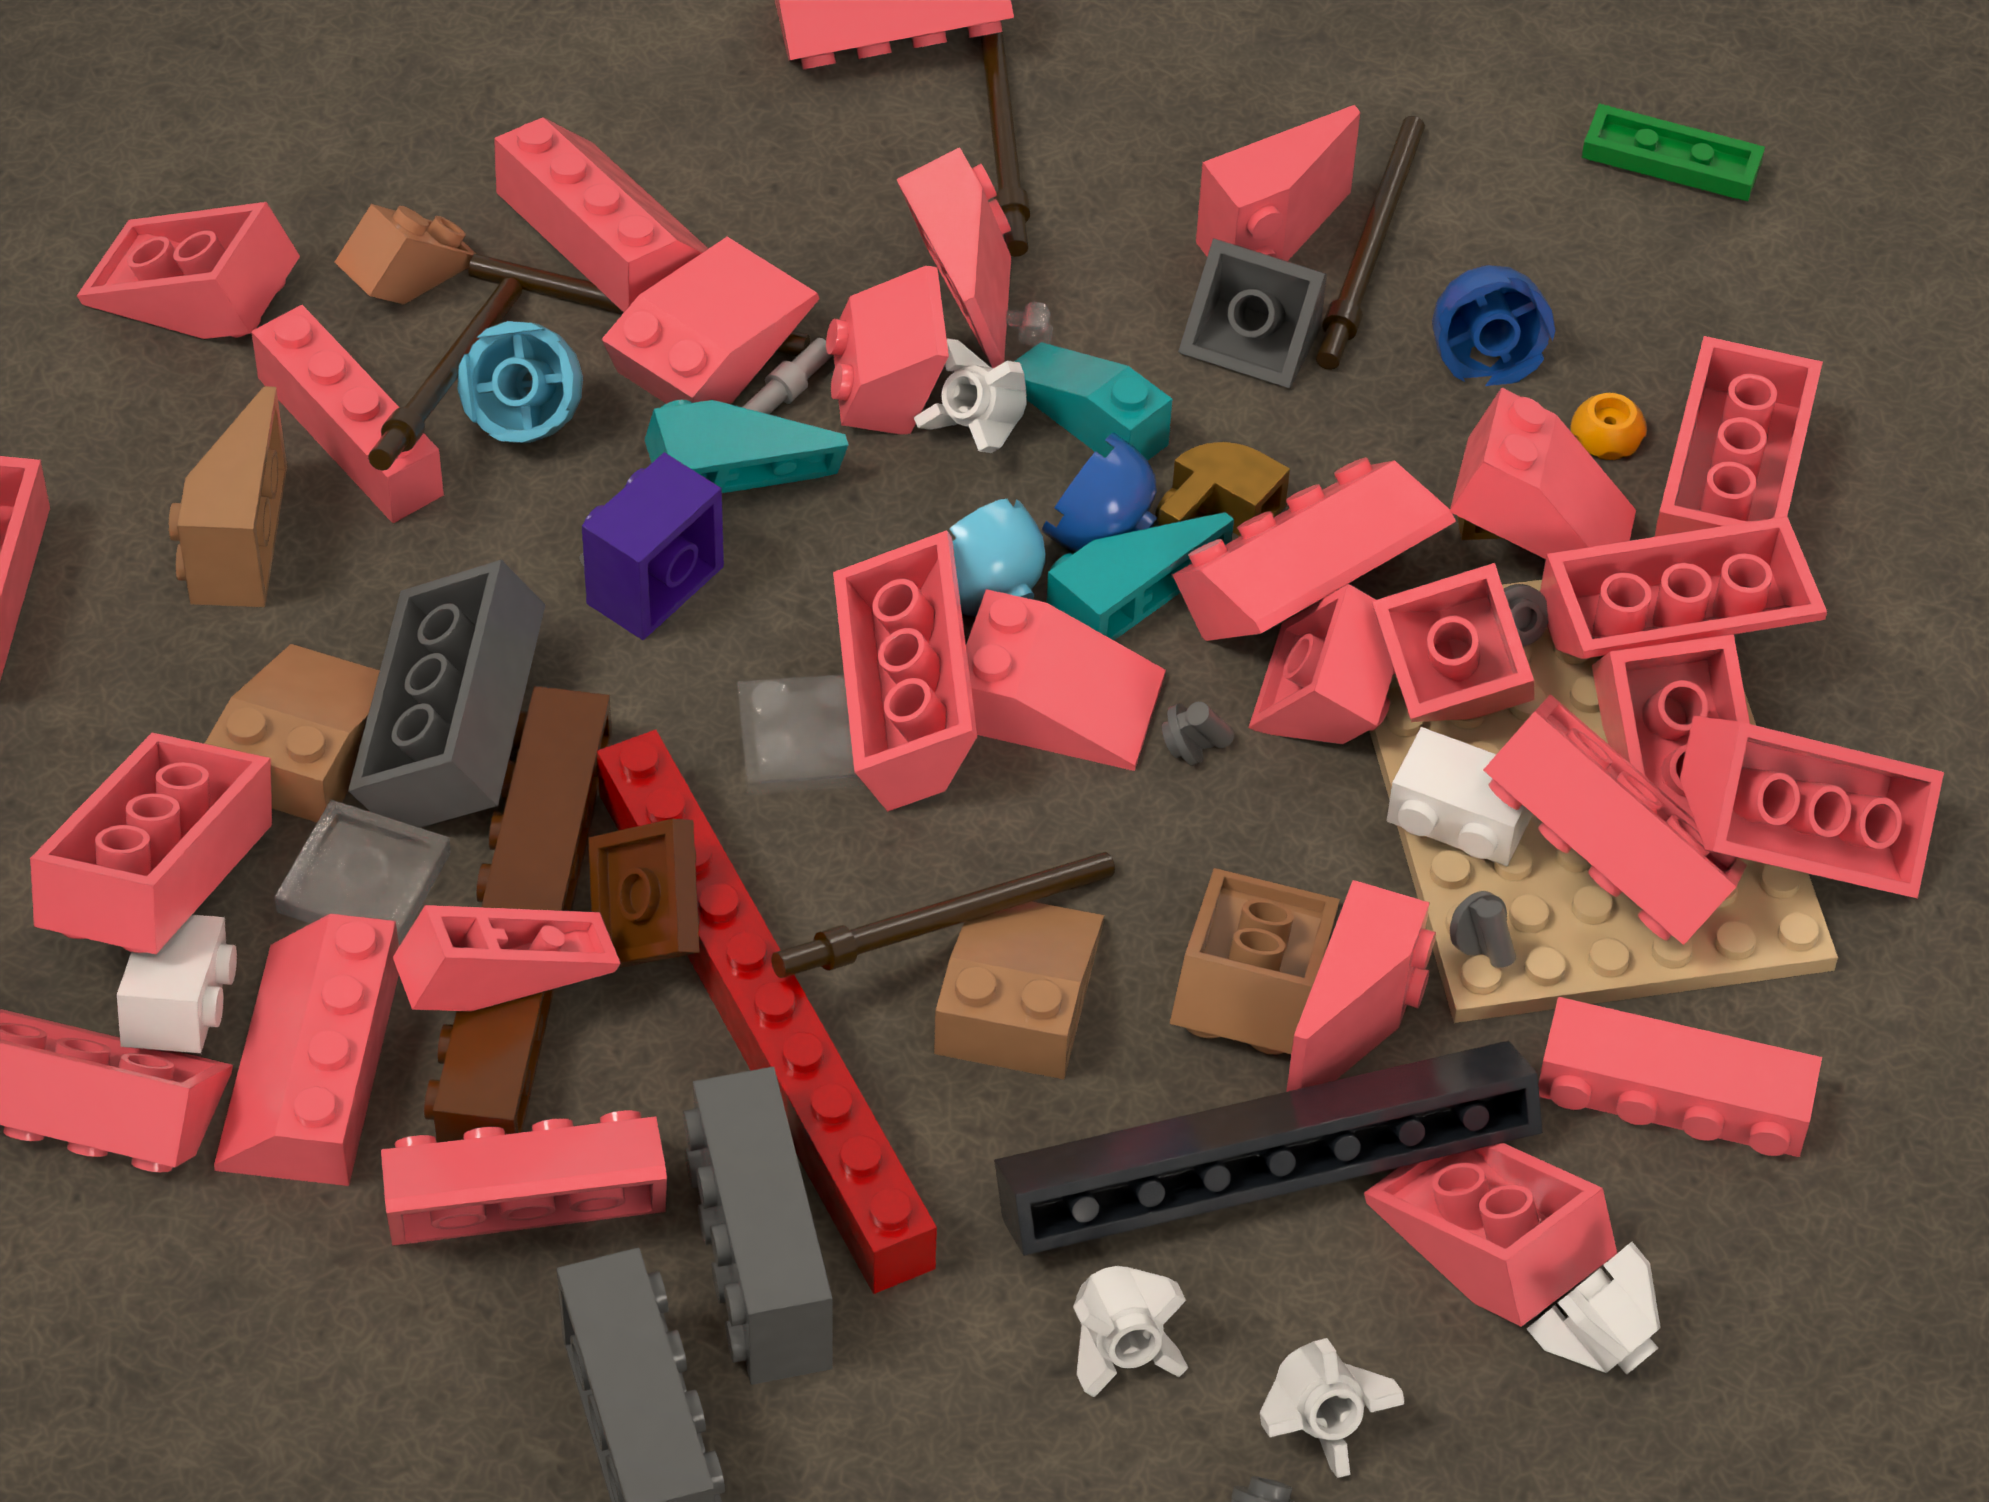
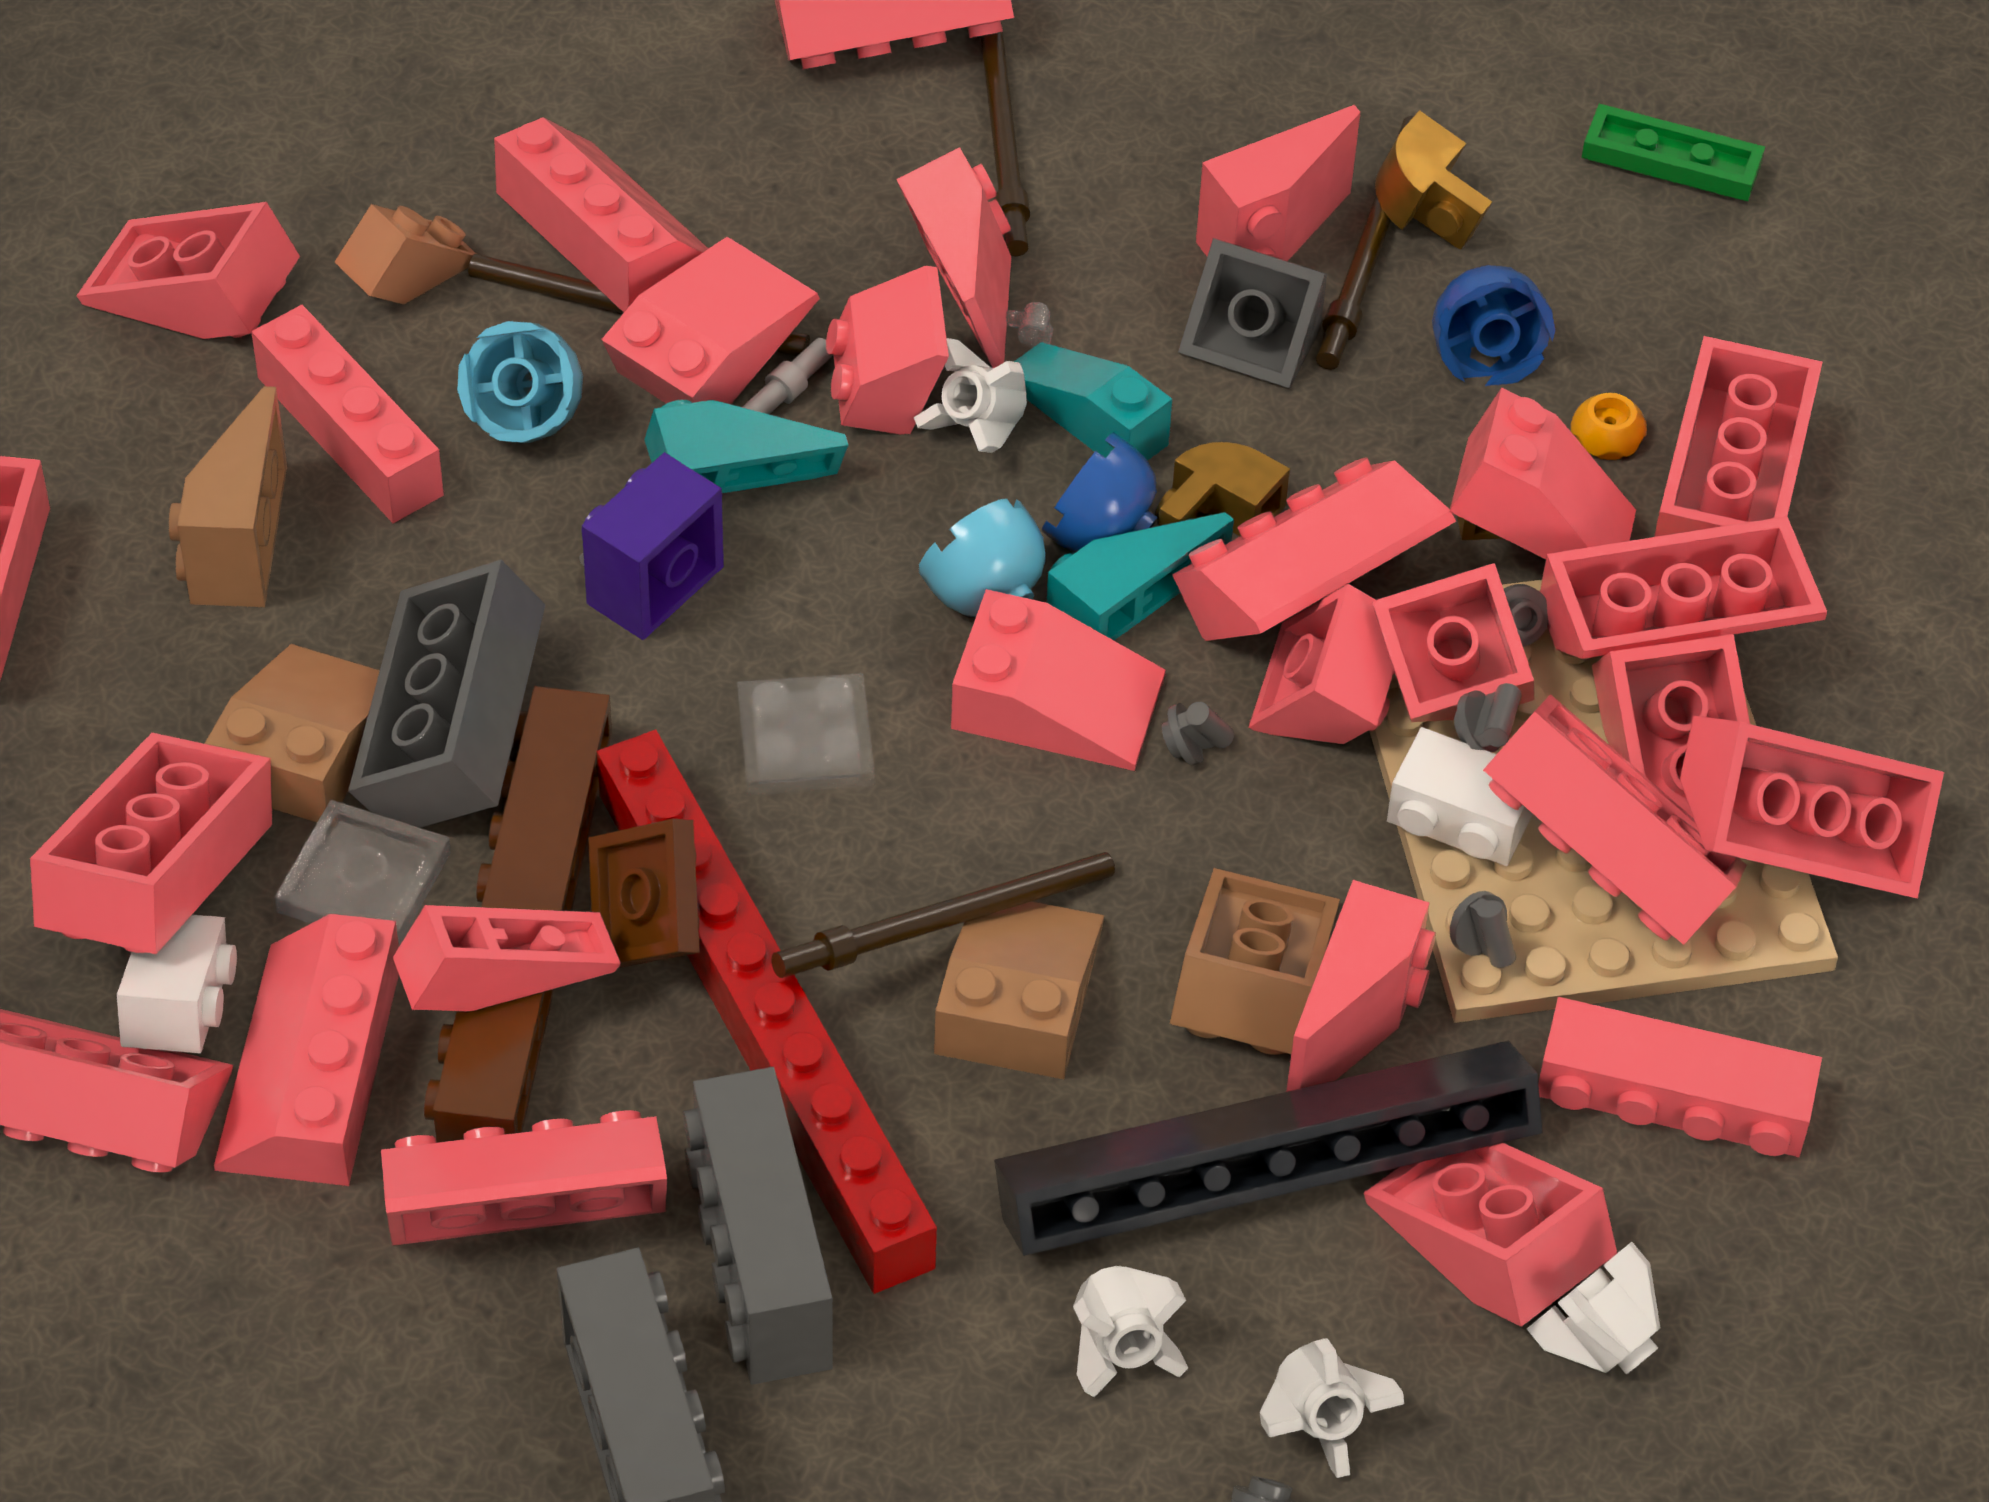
dark brown bar [368,278,522,471] -> none
coral slope [833,530,977,812] -> none
none -> pearl gold brick [1375,110,1492,250]
none -> dark grey plate [1454,683,1522,753]

